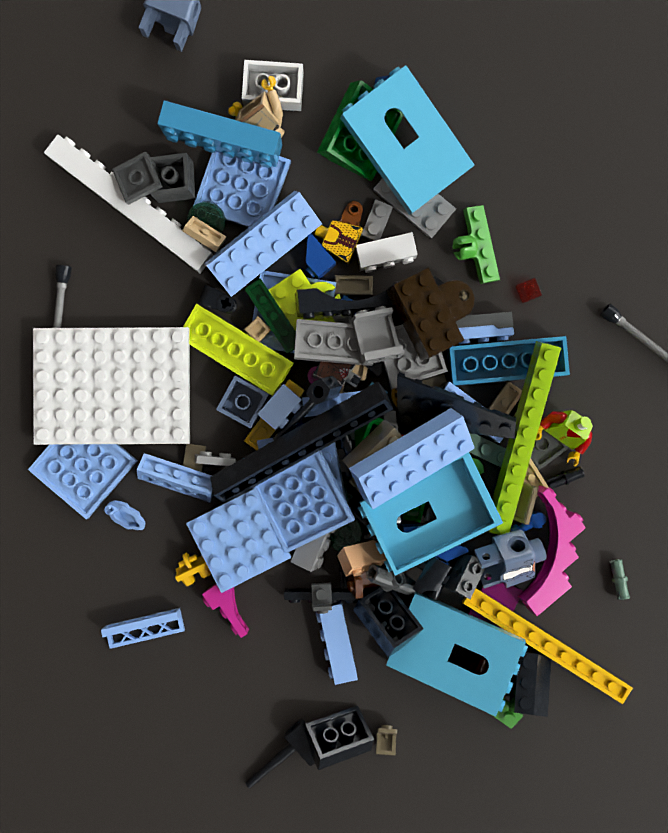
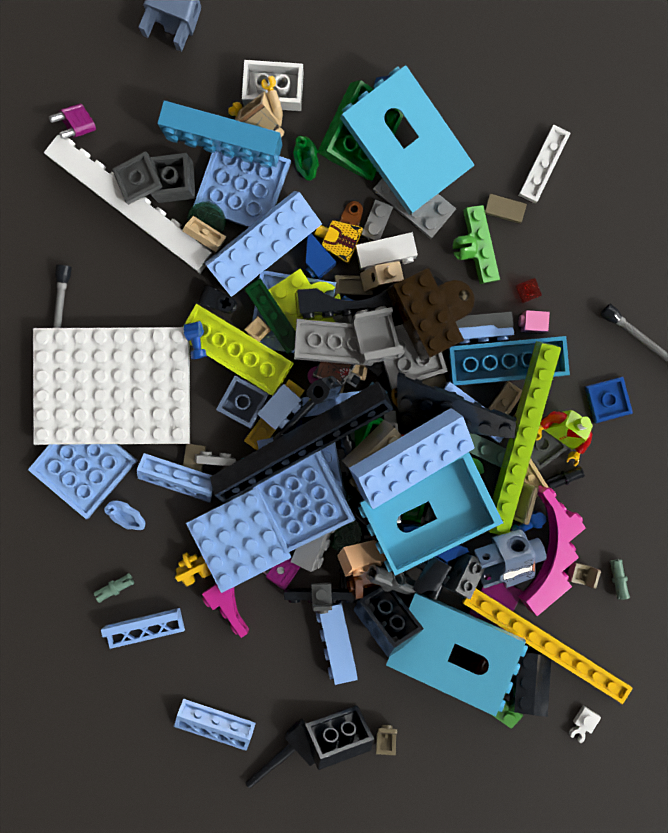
none -> magenta piece [49,103,96,139]
none -> sand green pin [94,573,134,603]
none -> light blue fence [174,699,256,751]
none -> blue leg [184,321,207,359]
none -> magenta piece [263,558,300,590]
none -> green arm [293,136,319,181]
none -> tan torso [360,261,404,292]
none -> dark tan tile [485,194,527,224]
none -> white plate [518,125,570,204]
none -> bright pink brick [518,310,550,333]
none -> dark tan bracket [567,562,601,589]
none -> white plate [569,705,601,743]
none -> blue tile [585,377,633,423]

